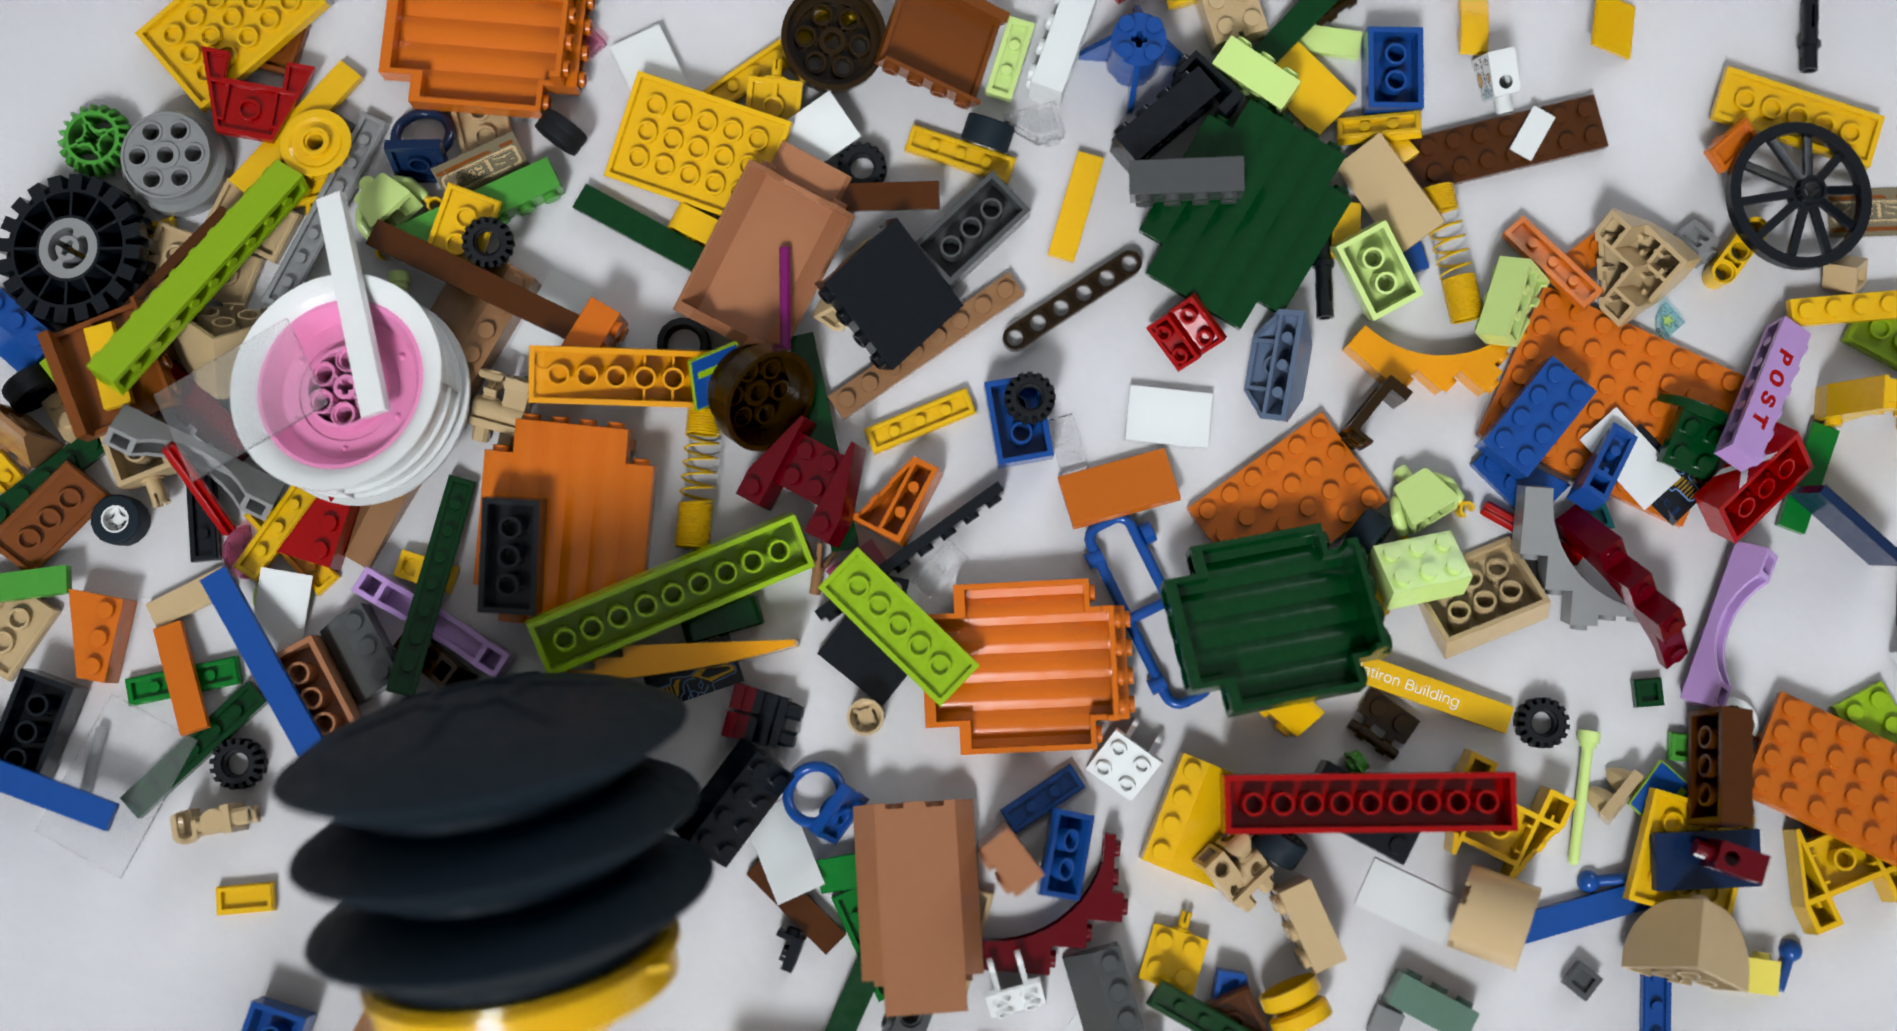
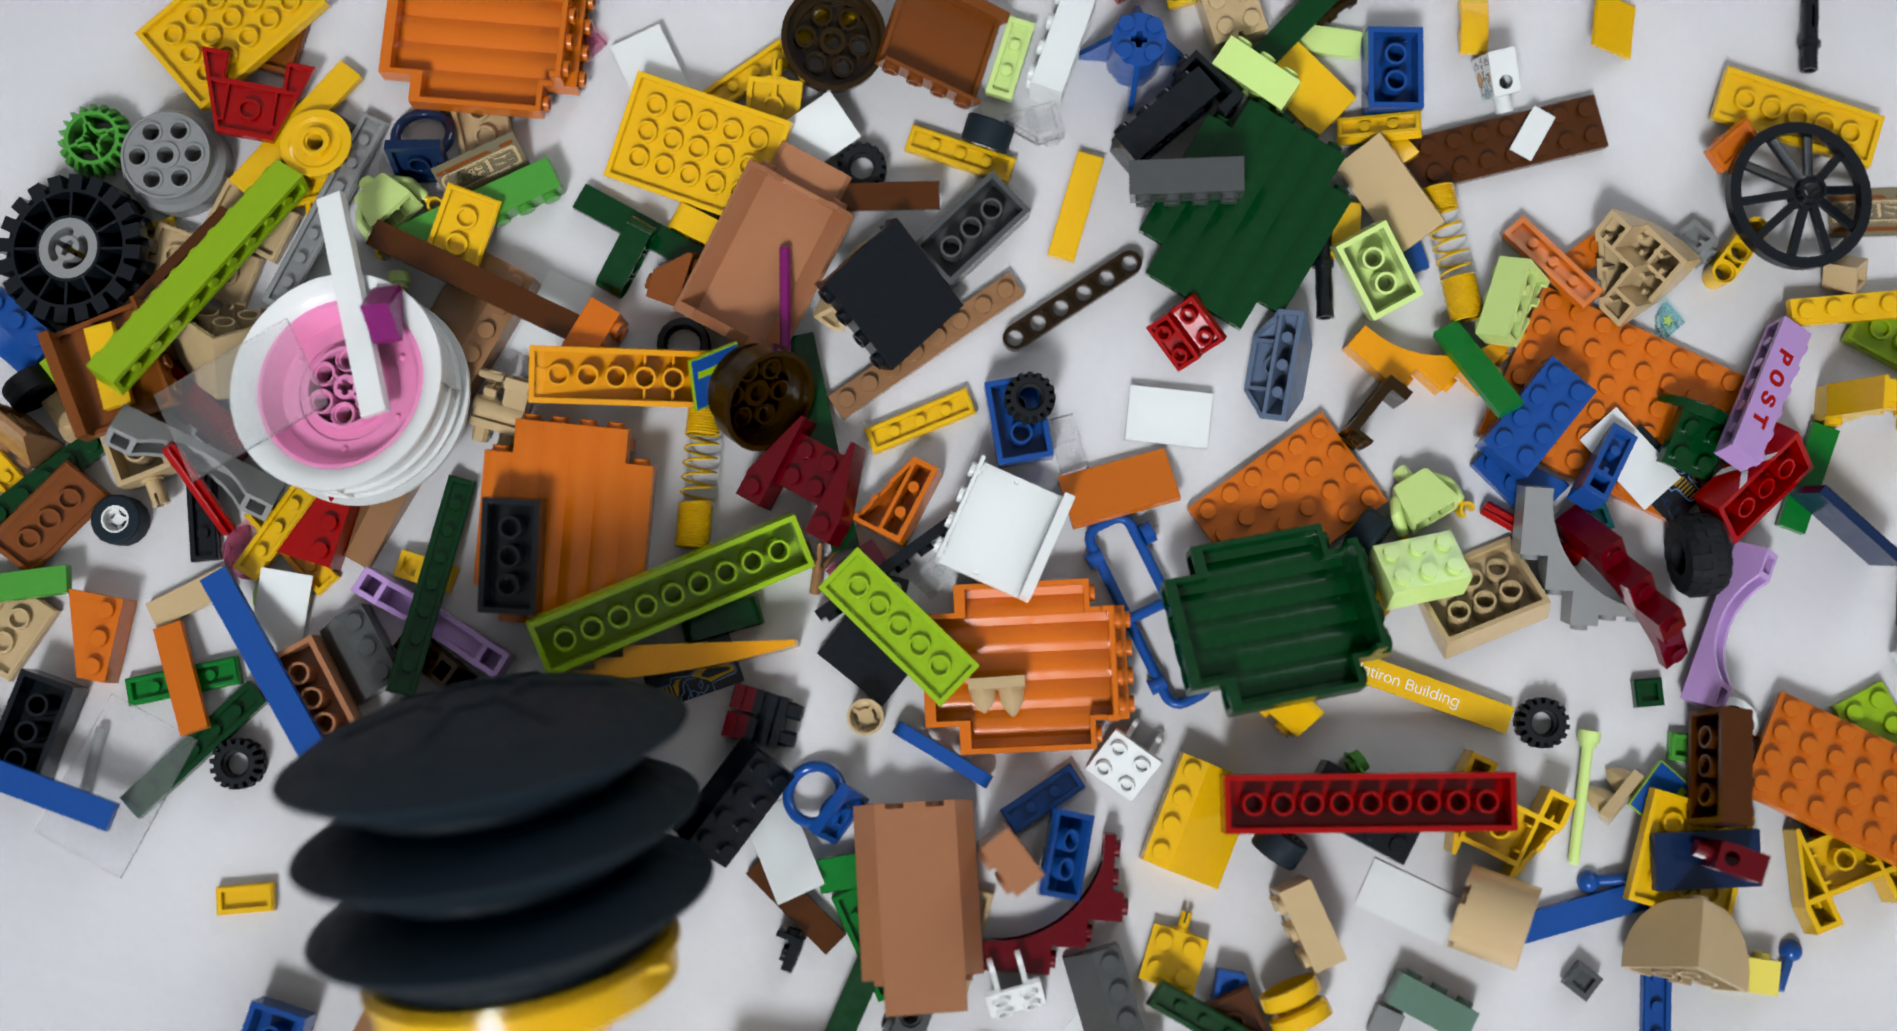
tan hips [170,802,261,845] -> none
black tyre [461,217,515,269] -> none
black tyre [535,108,588,156] -> none
tan hips [1192,834,1276,912] -> none
dark brown plate [1347,688,1420,760] -> none
none -> magenta slope [360,284,403,344]
none -> dark green beam [595,215,658,299]
none -> dark orange slope [645,252,700,306]
none -> blue beam [892,720,994,788]
none -> white panel [933,455,1076,603]
none -> tan tile [968,675,1025,717]
none -> green tile [1433,321,1524,419]
none -> black tyre [1664,512,1733,598]

